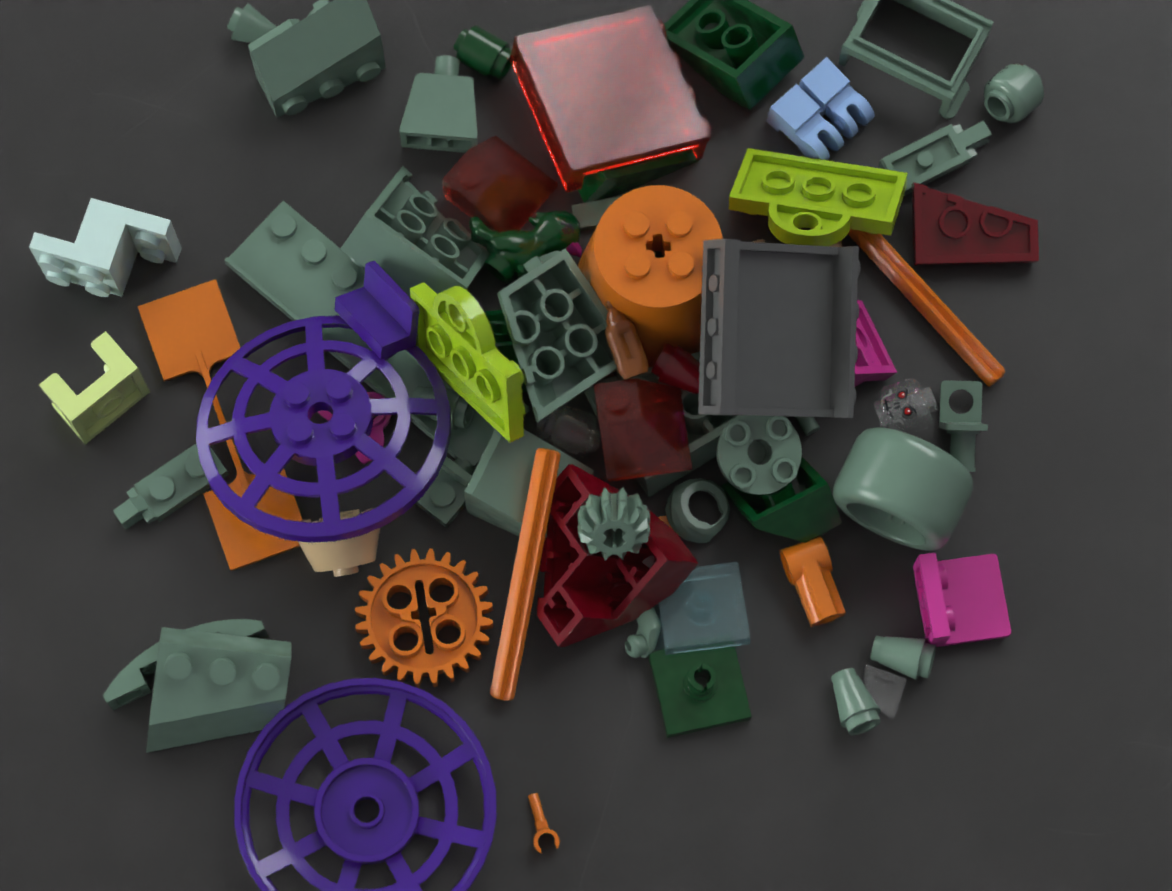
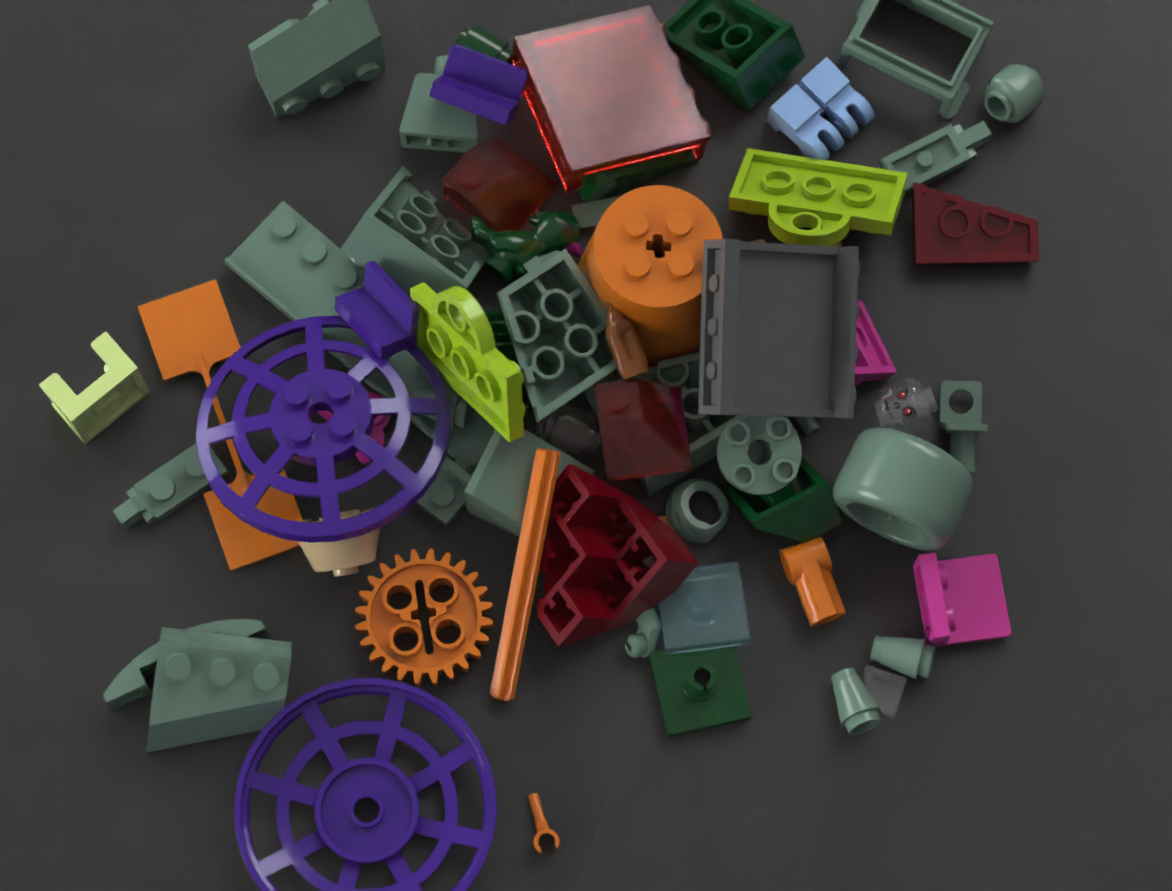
light aqua bracket [29,198,182,297] -> none
sand green cone [227,3,277,43] -> none
sand green gear [578,487,650,561] -> none
dark red cone [651,343,700,395] -> none
orange axle [848,229,1005,386] -> none
none -> dark purple panel [429,44,529,125]

